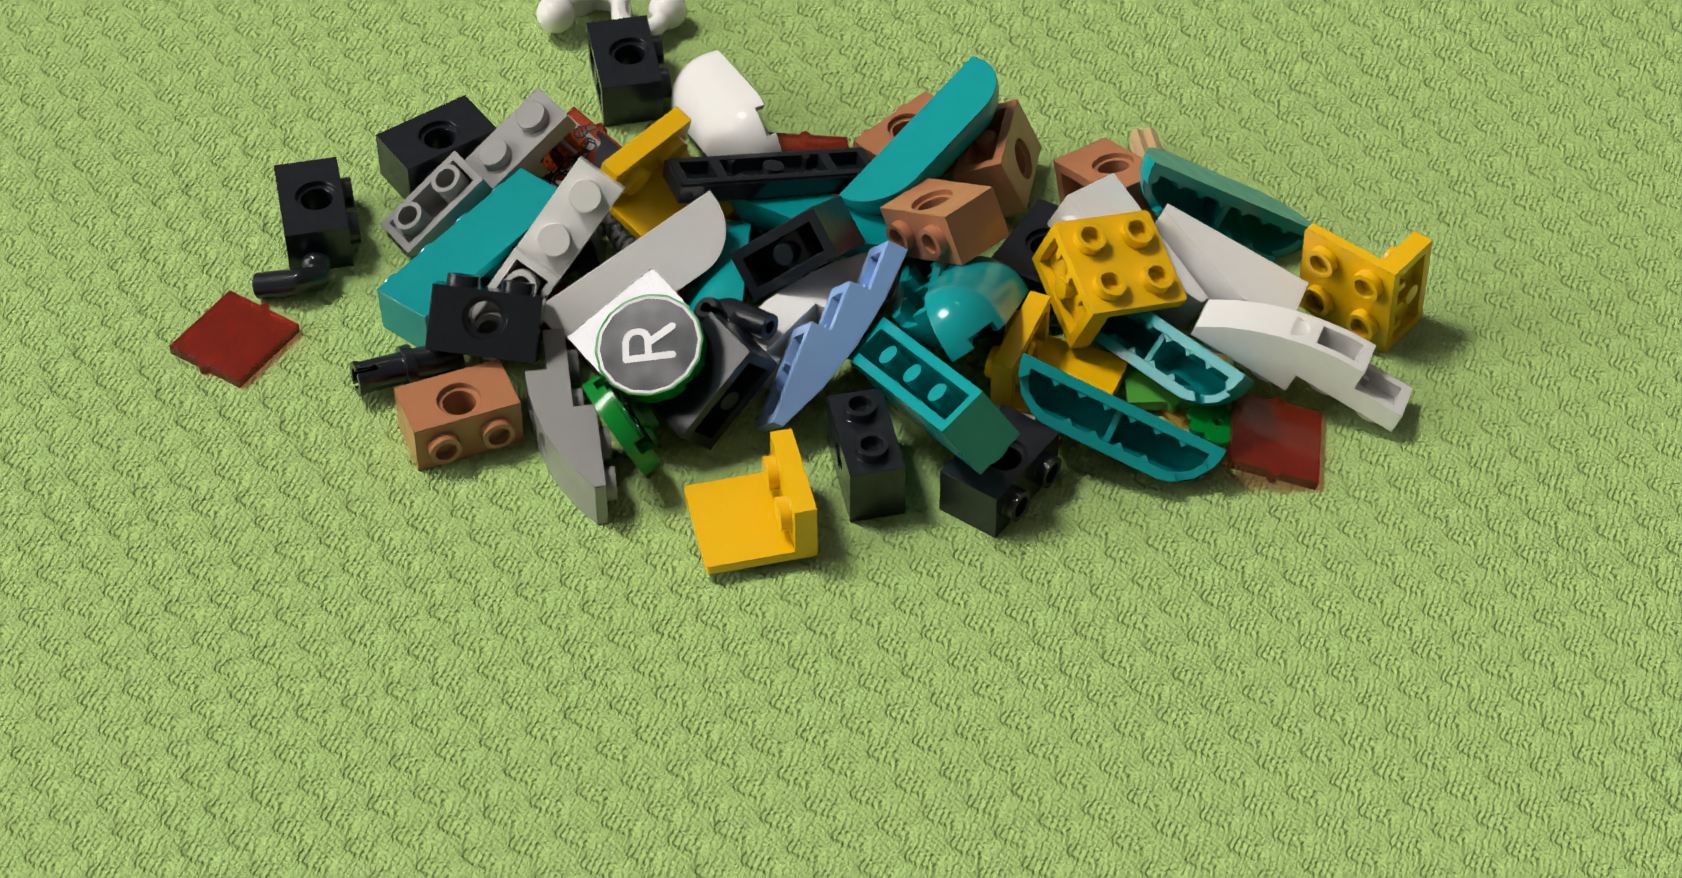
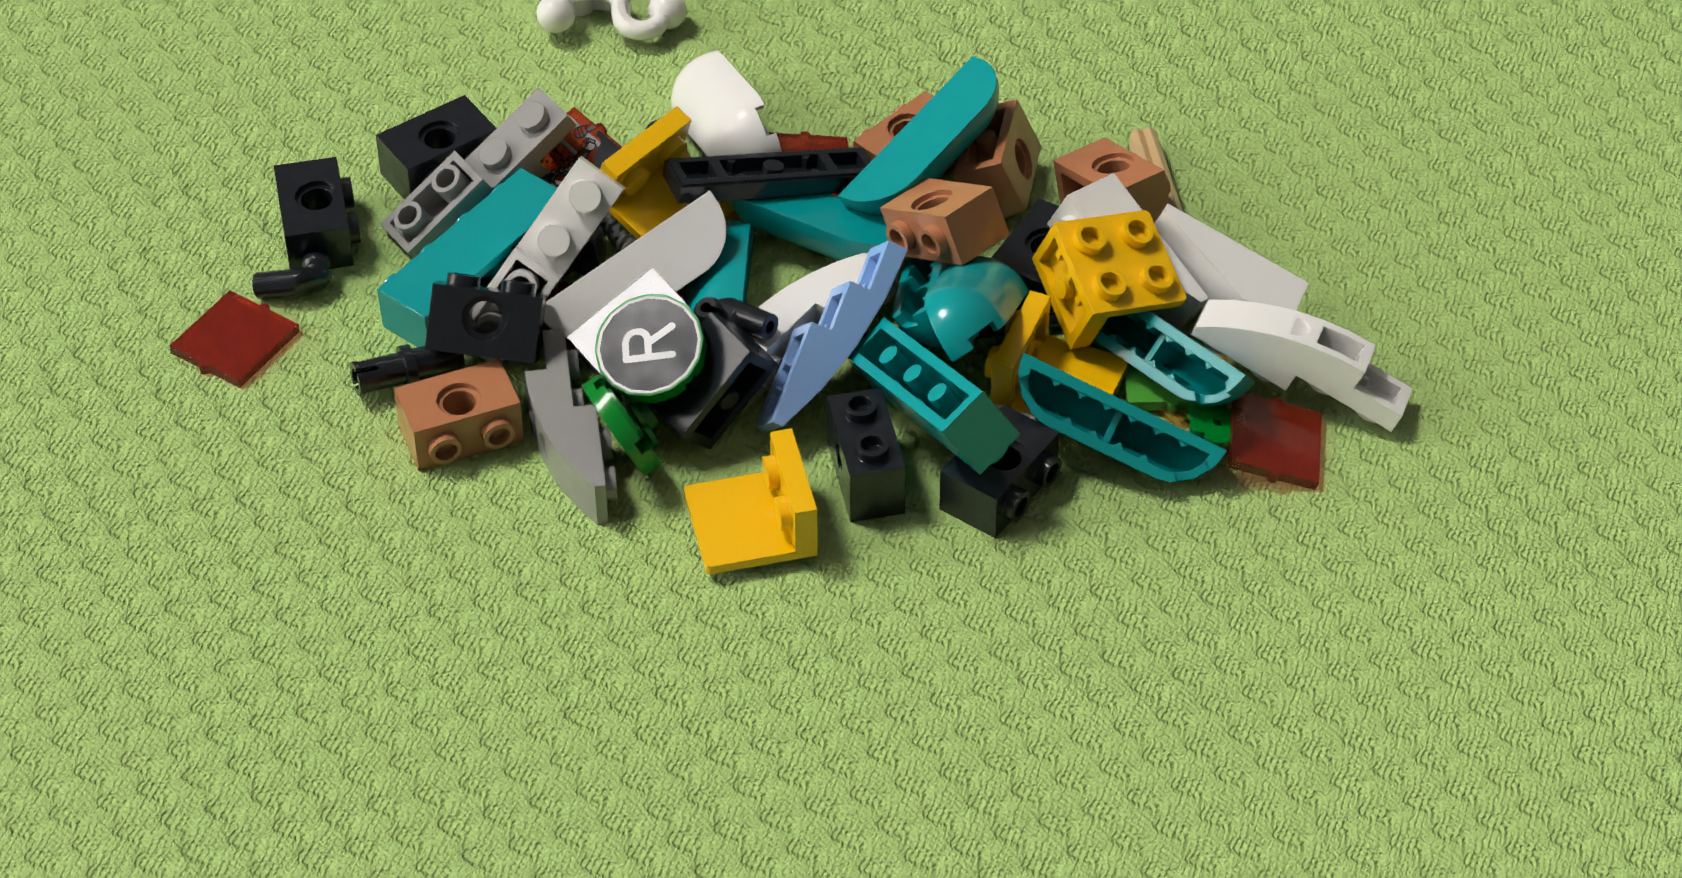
black brick [587,15,672,127] -> none
black brick [729,195,866,302] -> none
teal brick [1140,148,1312,263] -> none
yellow bracket [1299,223,1433,353] -> none

